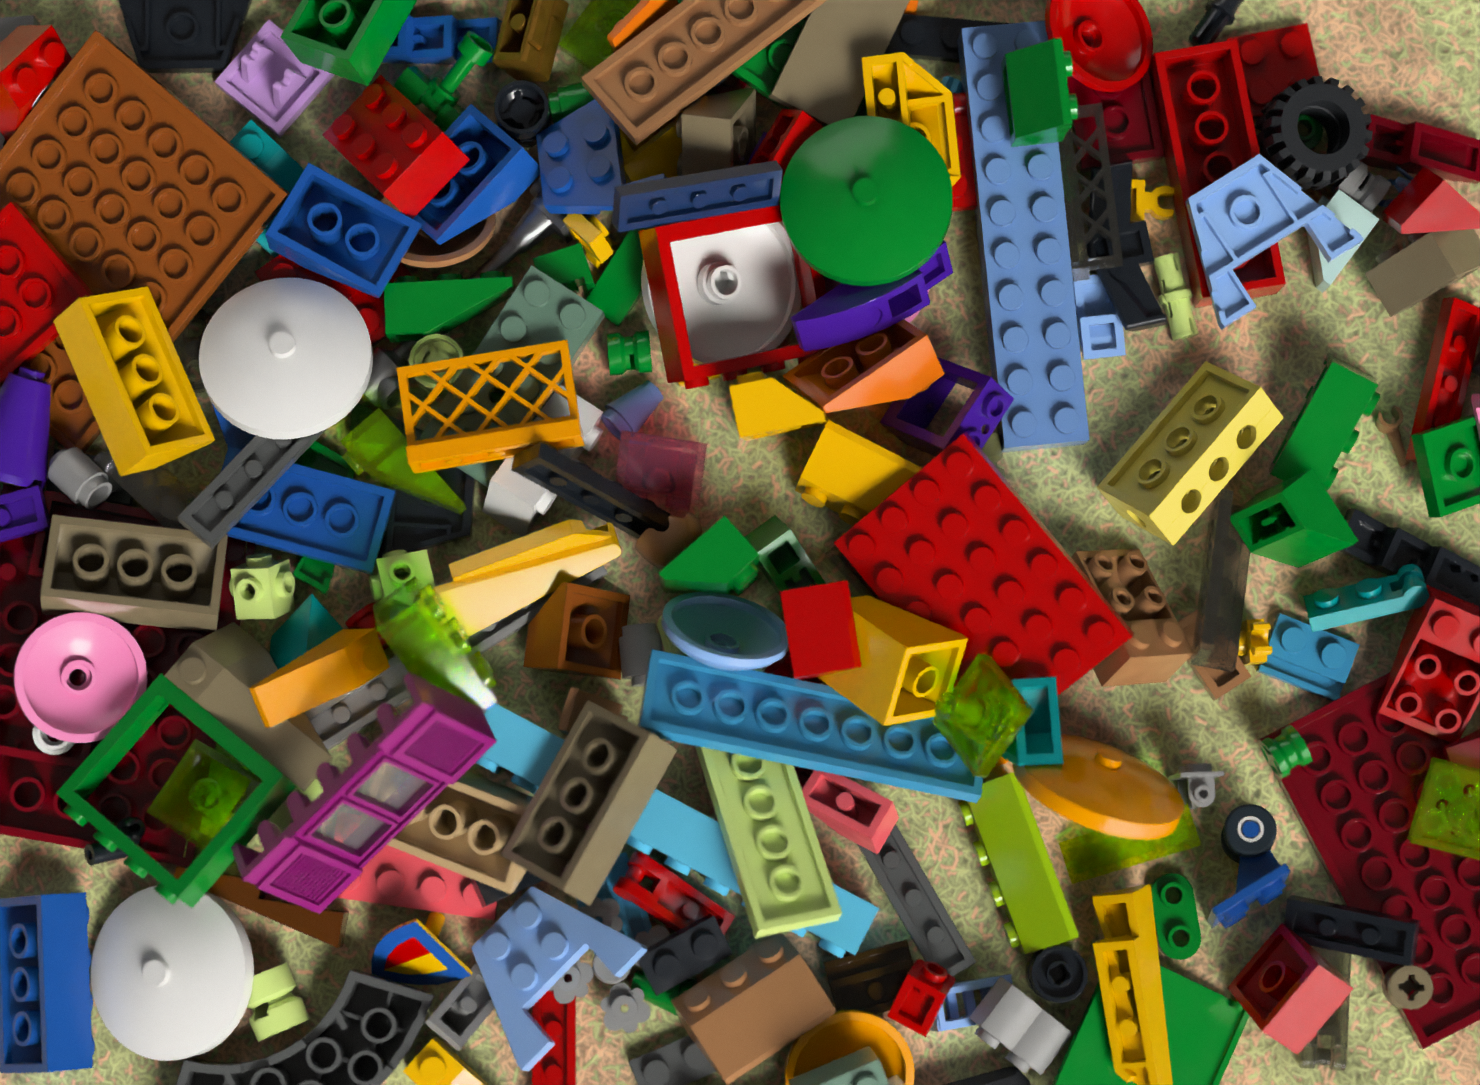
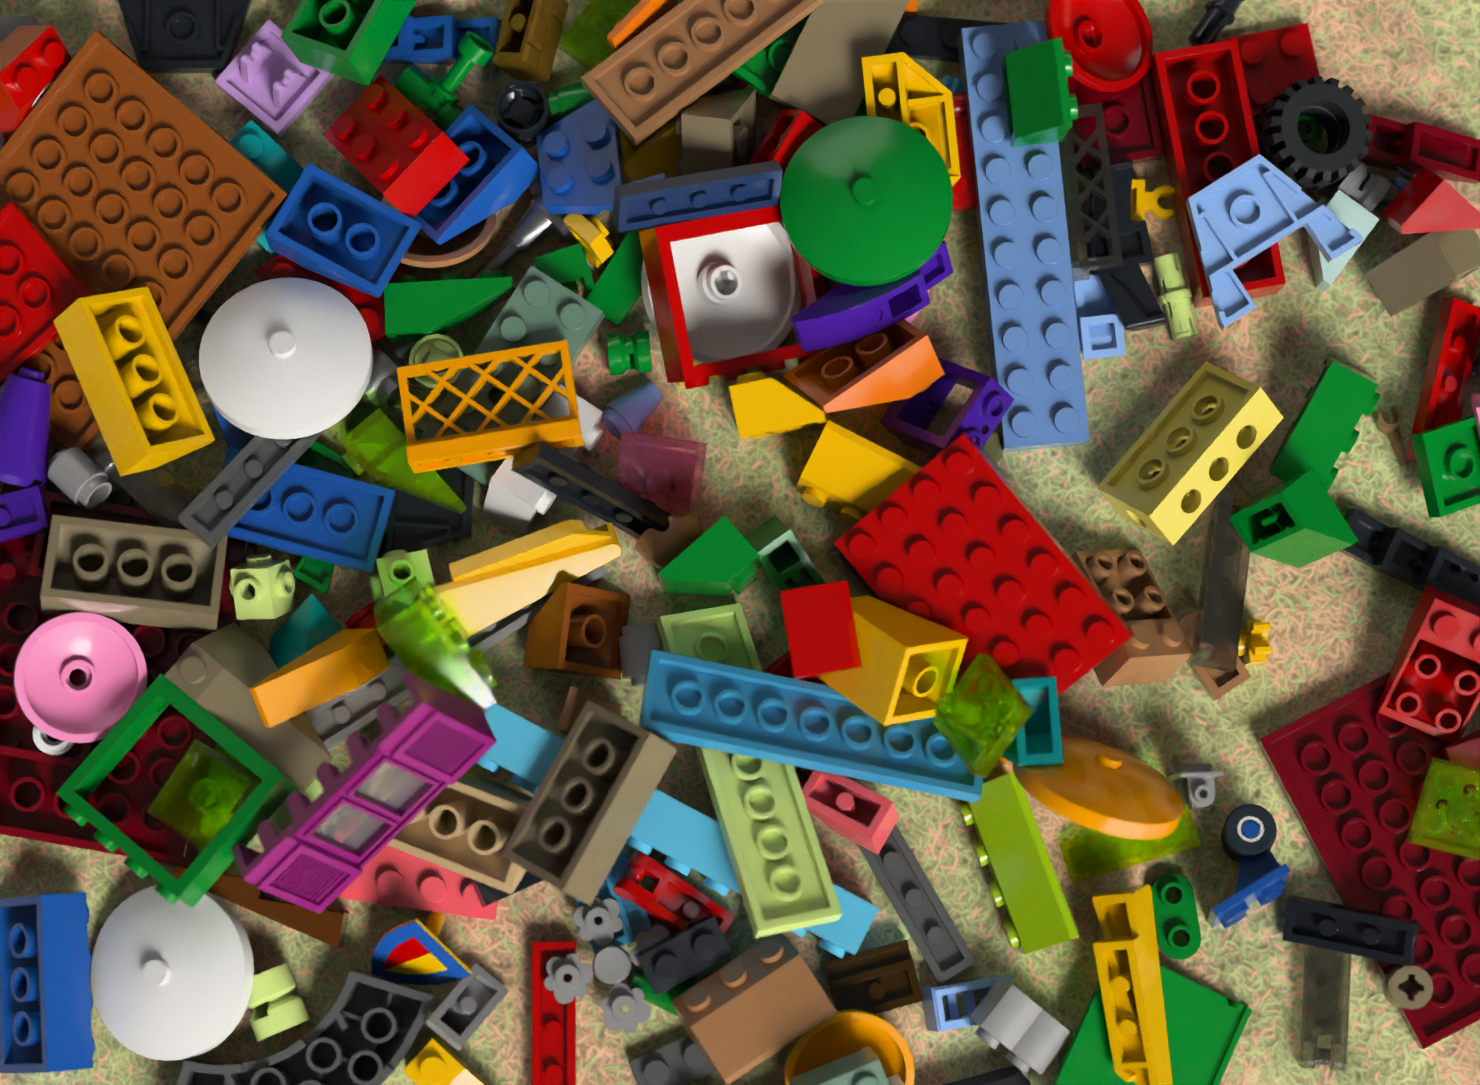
black arm [84,817,146,865] -> none
light blue wing [471,886,648,1072] -> none
light blue dish [661,592,789,671] -> none
red bracket [887,959,956,1037] -> none
black wheel [1026,945,1088,1003] -> none
red slope [1227,923,1354,1055] -> none
dark azure plate [1256,613,1360,701] -> none
green wheel [1259,725,1312,779] -> none
teal plate [1303,564,1429,632] -> none

